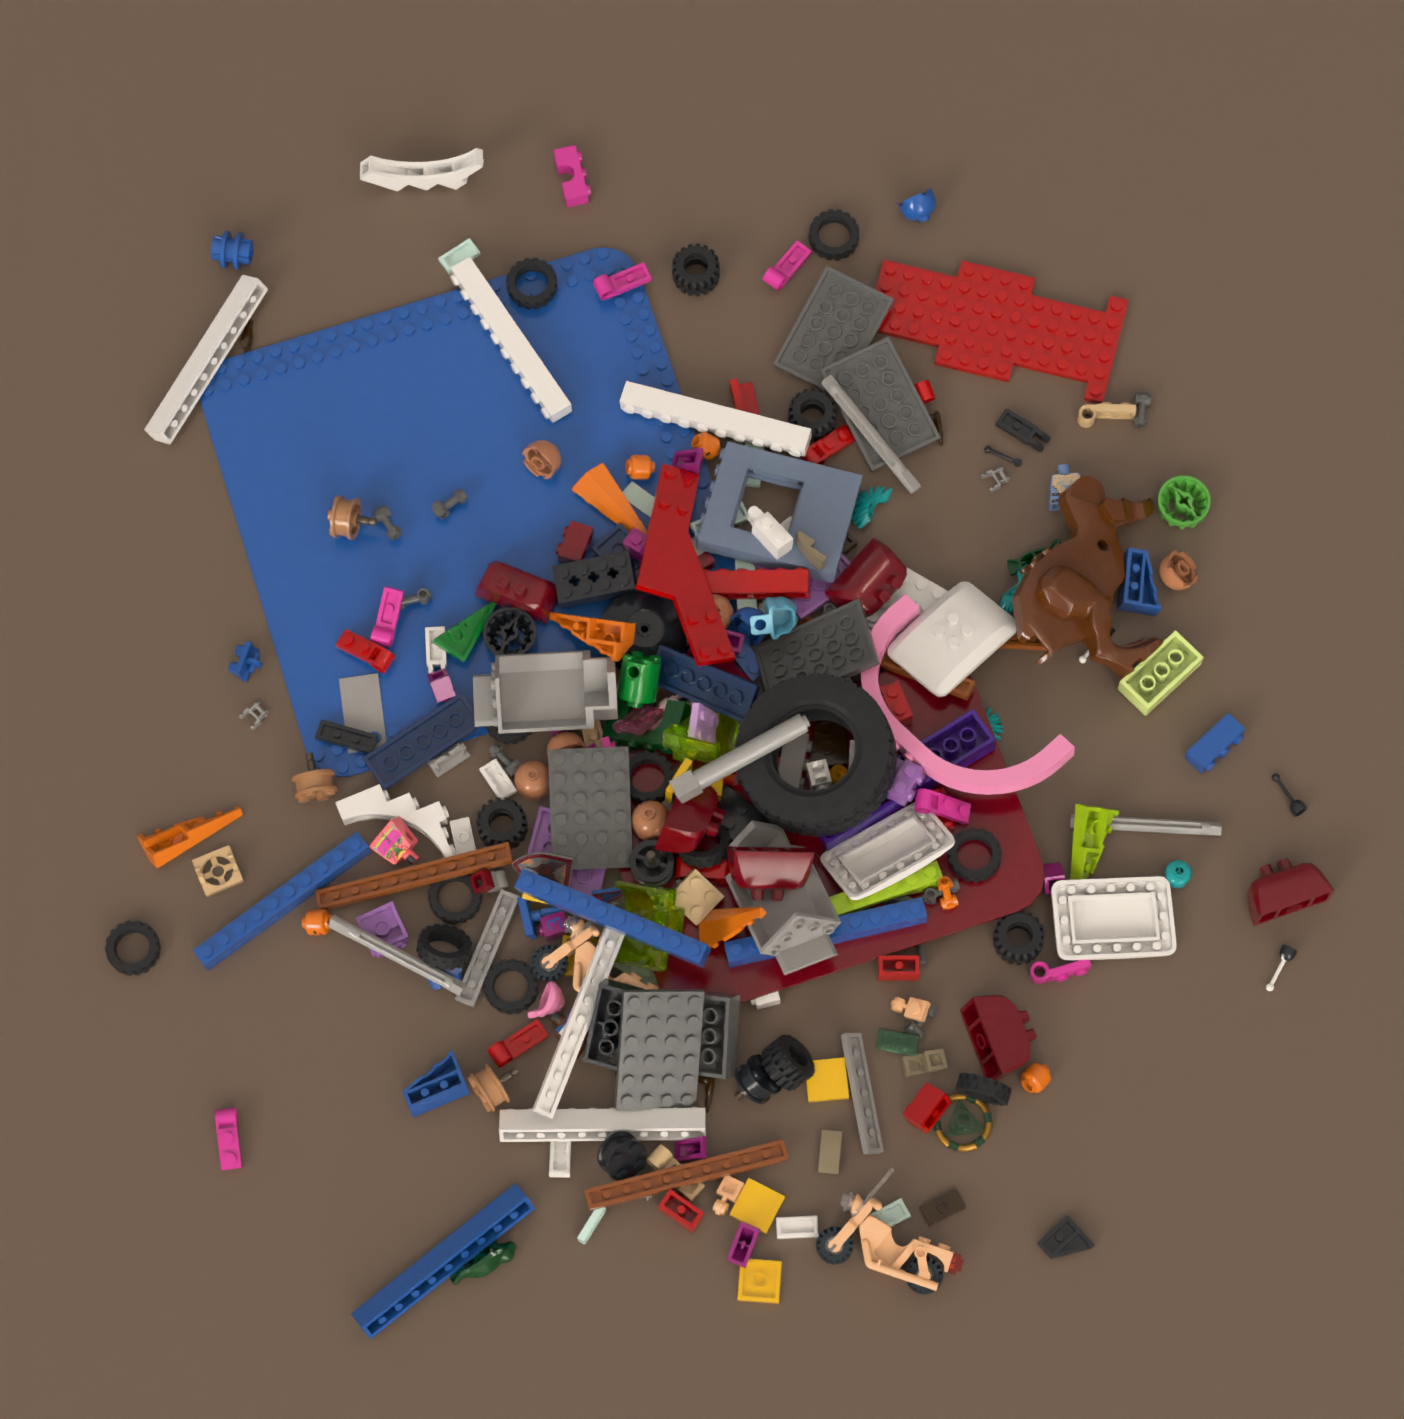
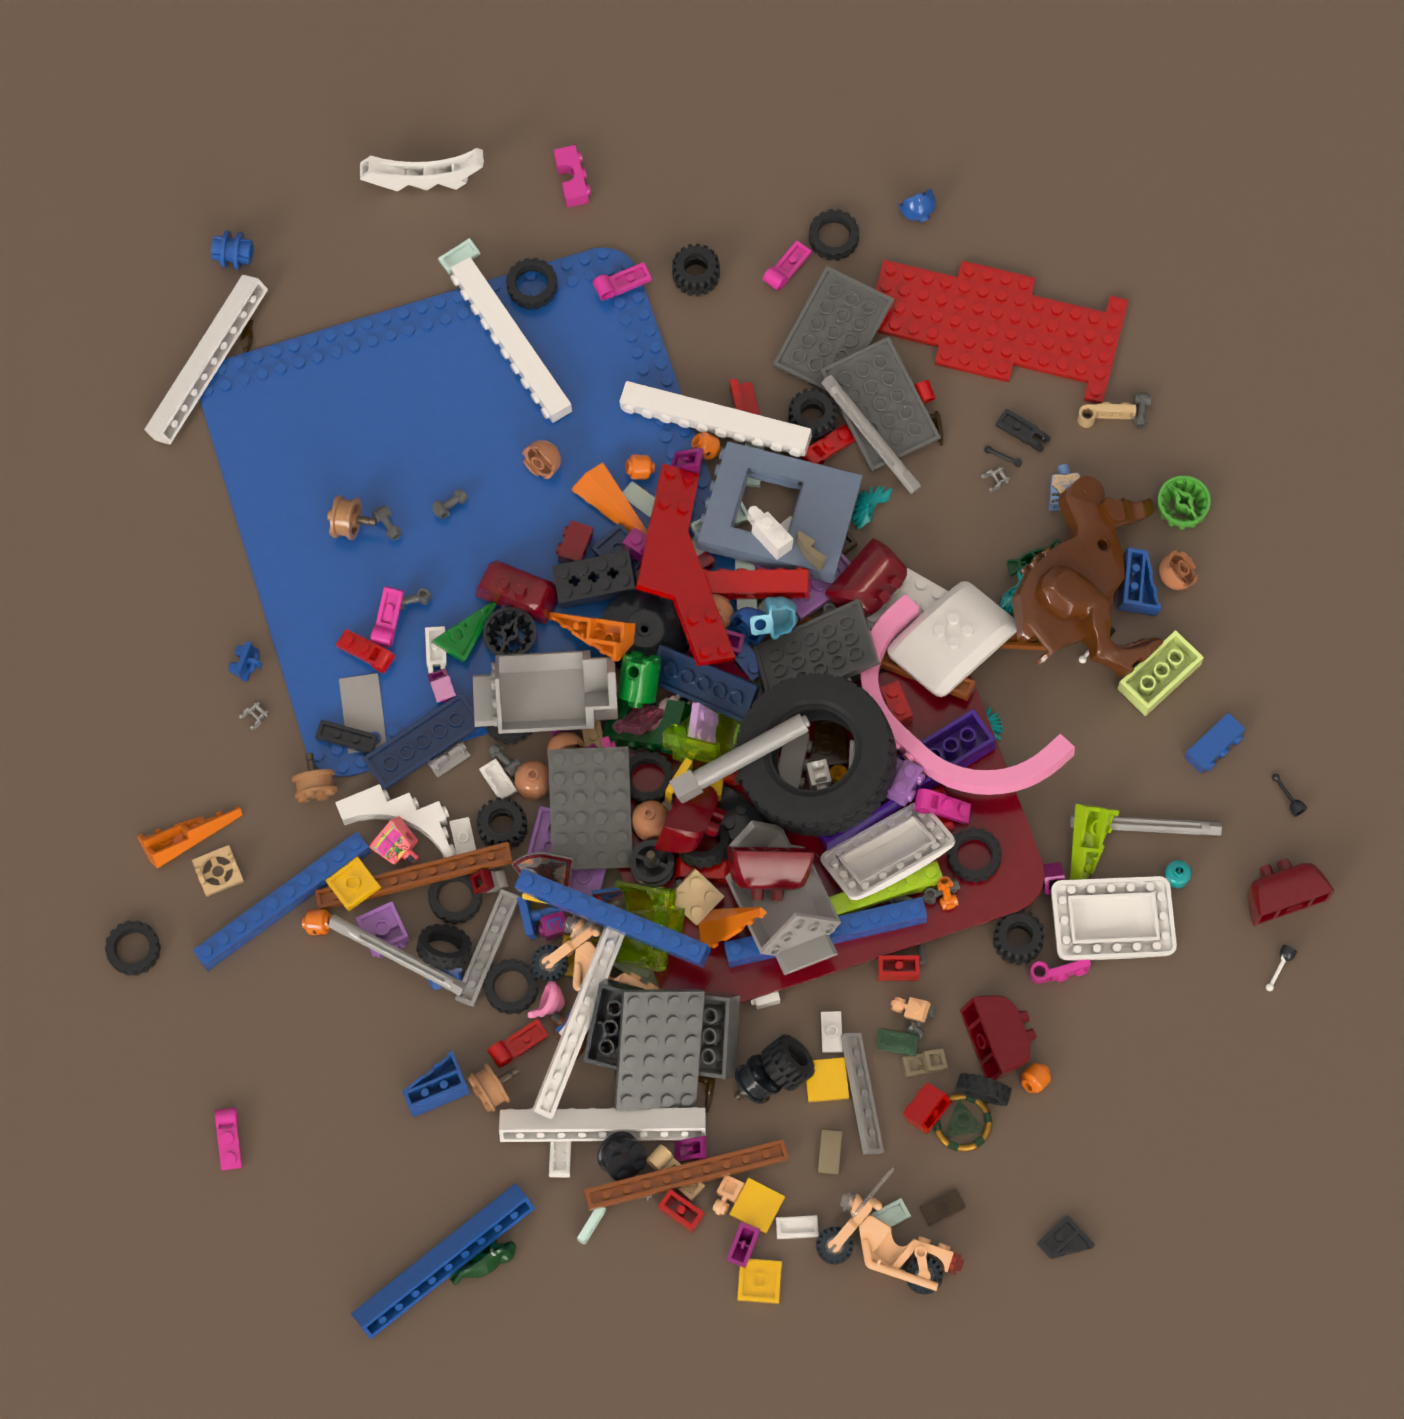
none -> yellow tile [325,856,381,911]
none -> white plate [821,1011,843,1053]

